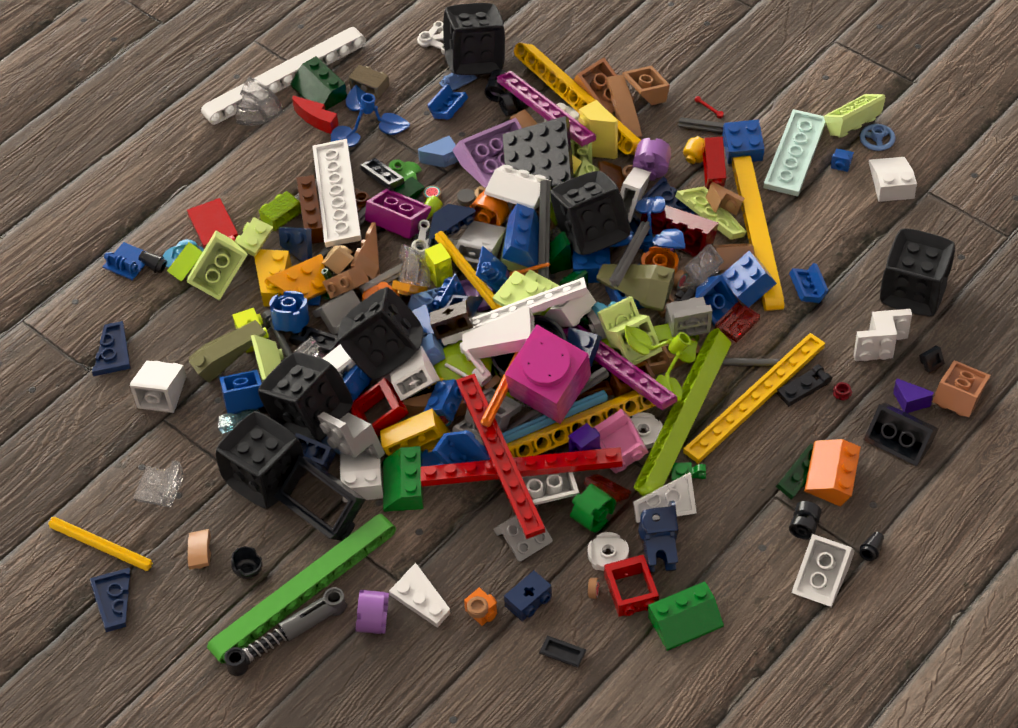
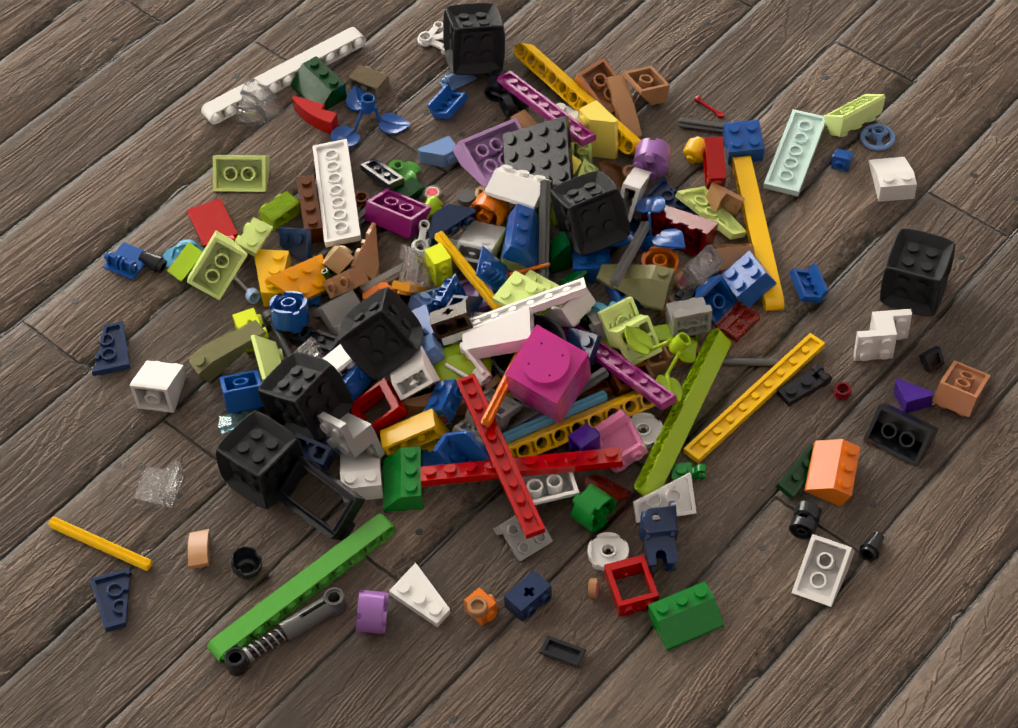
none -> yellowish green slope [213,155,269,192]
none -> light blue hinge [232,275,261,304]

